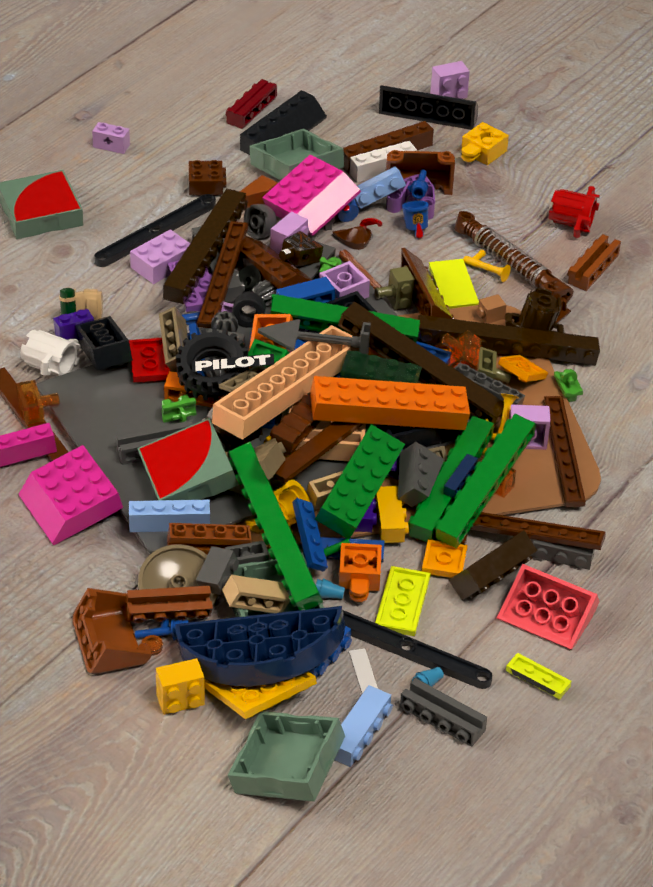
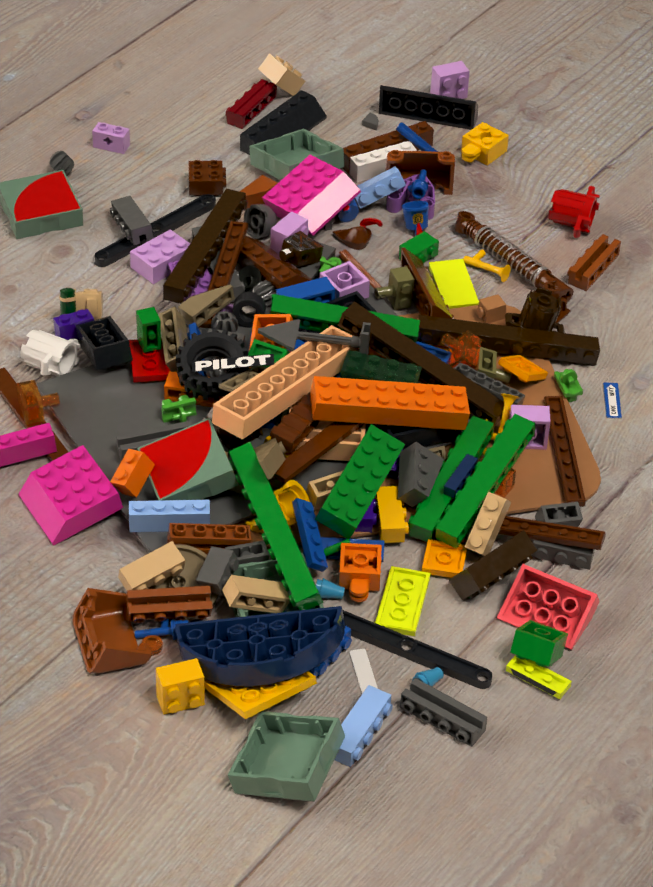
none -> dark grey piece [49,151,74,175]
none -> dark grey brick [110,196,153,245]
none -> orange brick [110,449,155,498]
none -> tan brick [118,541,185,590]
none -> green brick [136,307,162,353]
none -> dark tan slope [178,285,235,327]
none -> tan brick [258,54,306,96]
none -> dark grey tile [362,112,379,130]
none -> blue axle [396,122,438,152]
none -> green brick [399,231,439,263]
none -> tan brick [465,492,511,556]
none -> green brick [510,620,568,667]
none -> dark grey brick [535,502,583,527]
none -> sticker [603,383,622,418]

